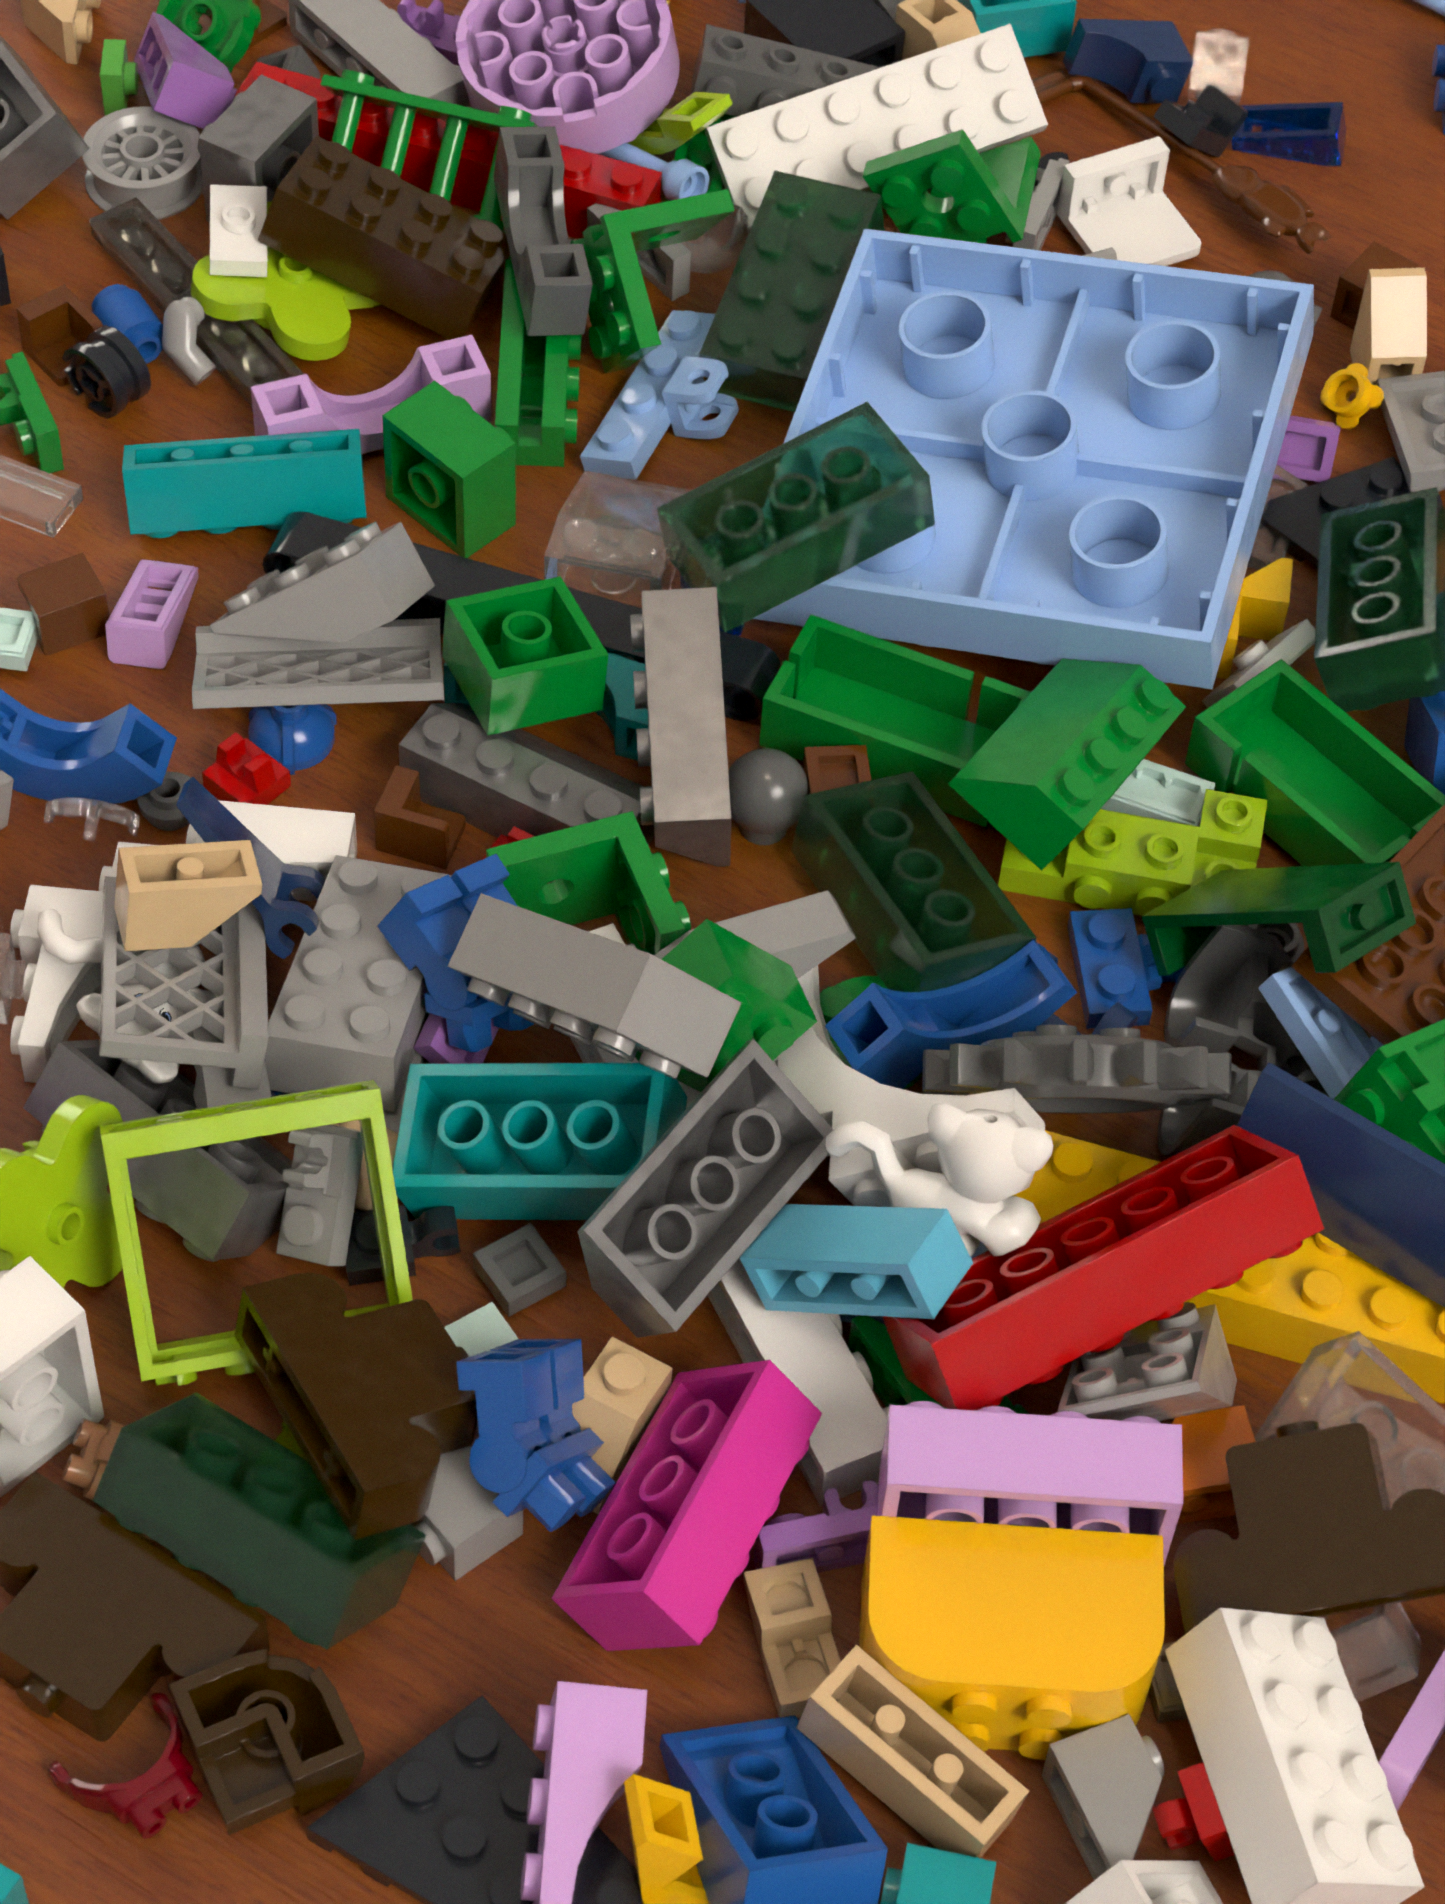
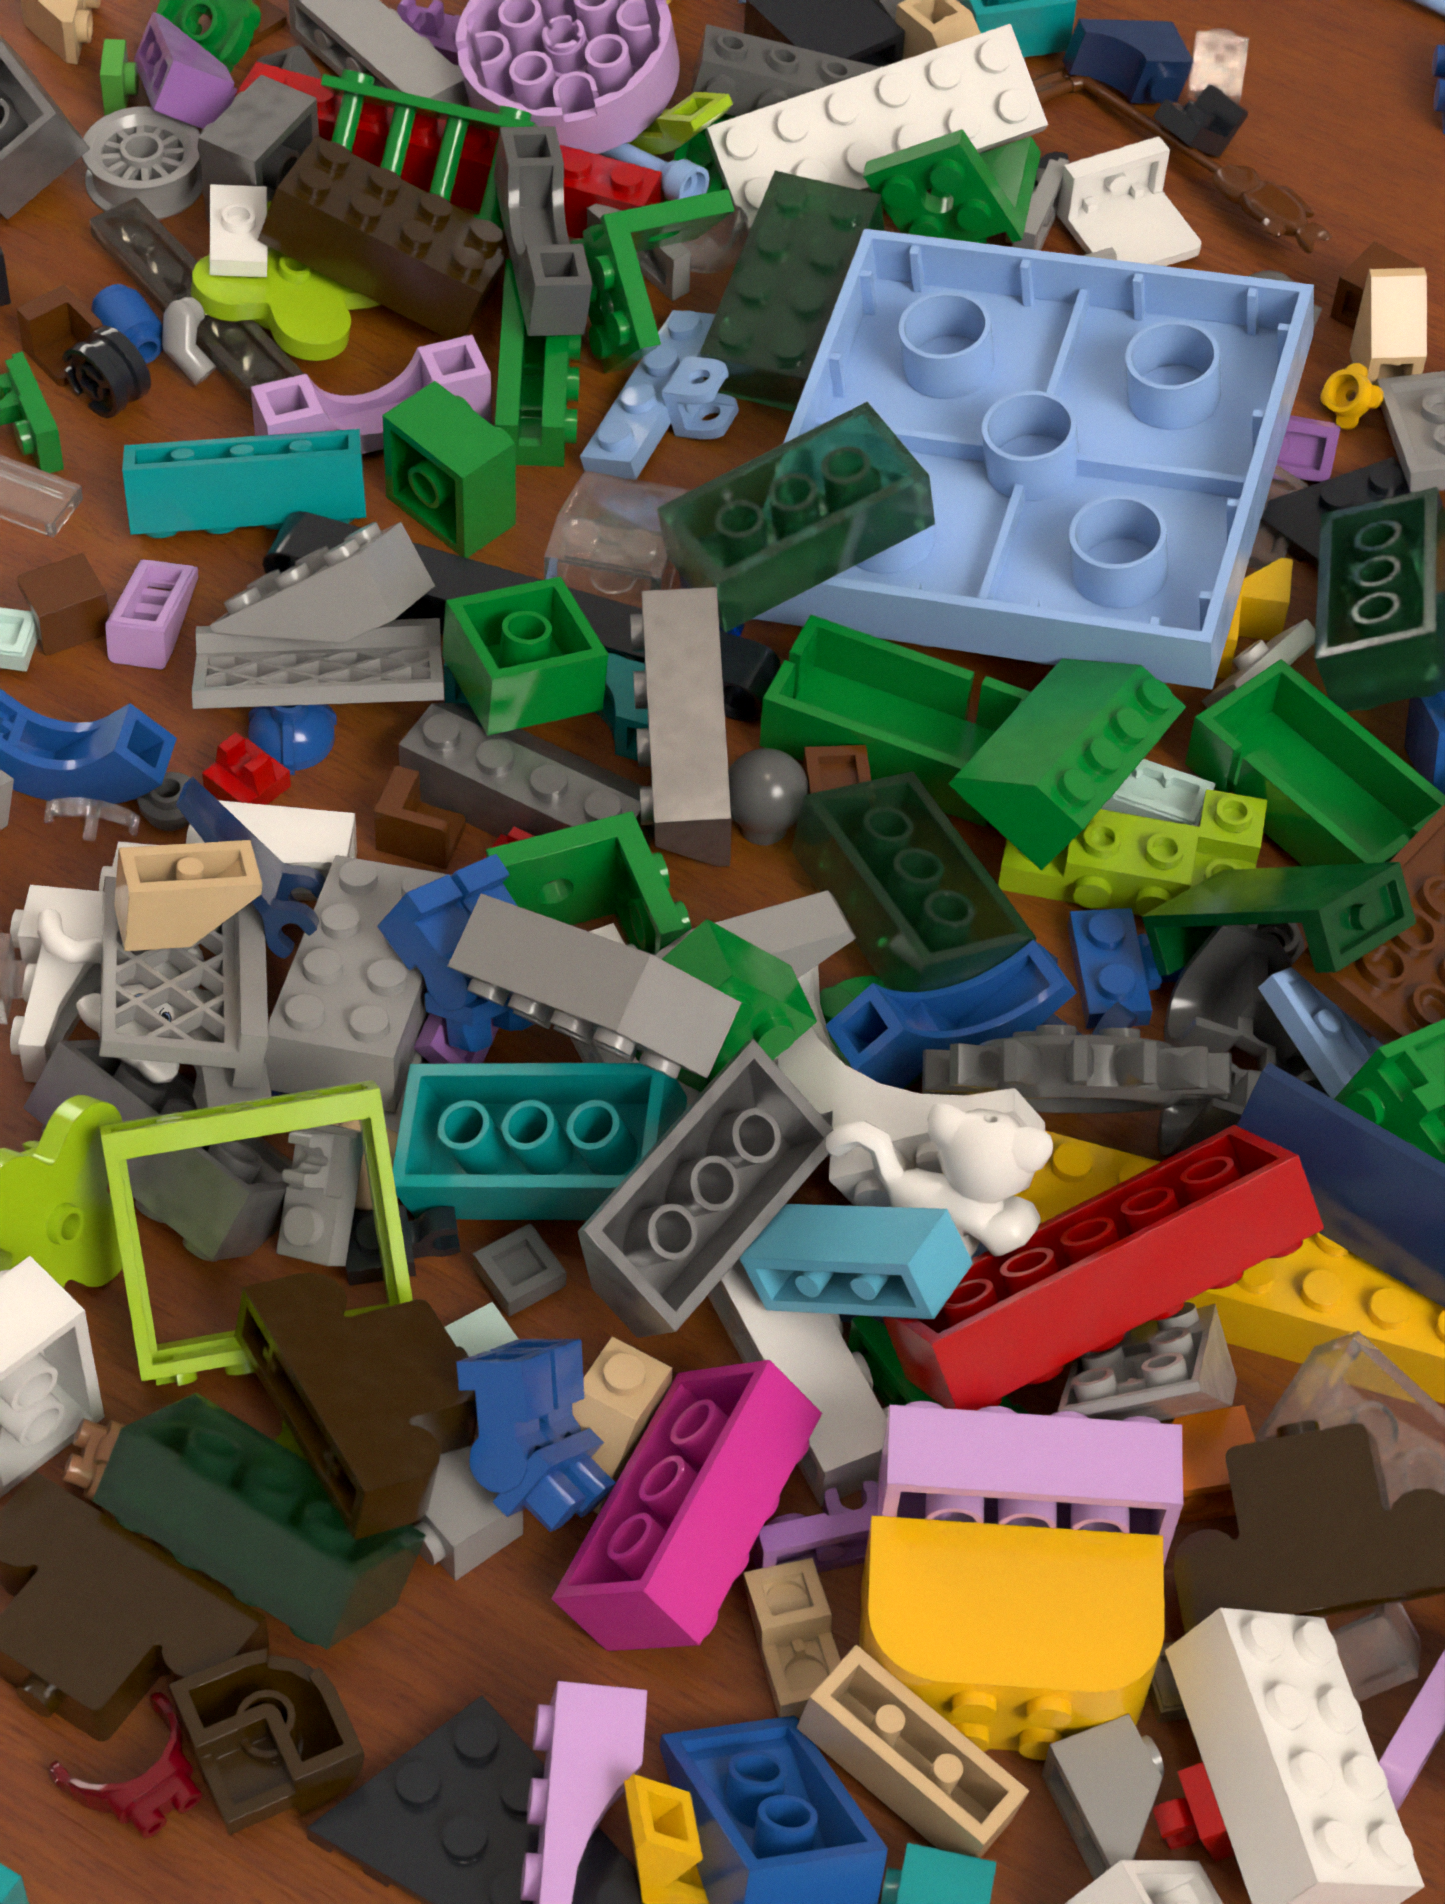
clear blue slope [1231,102,1346,166] -> none

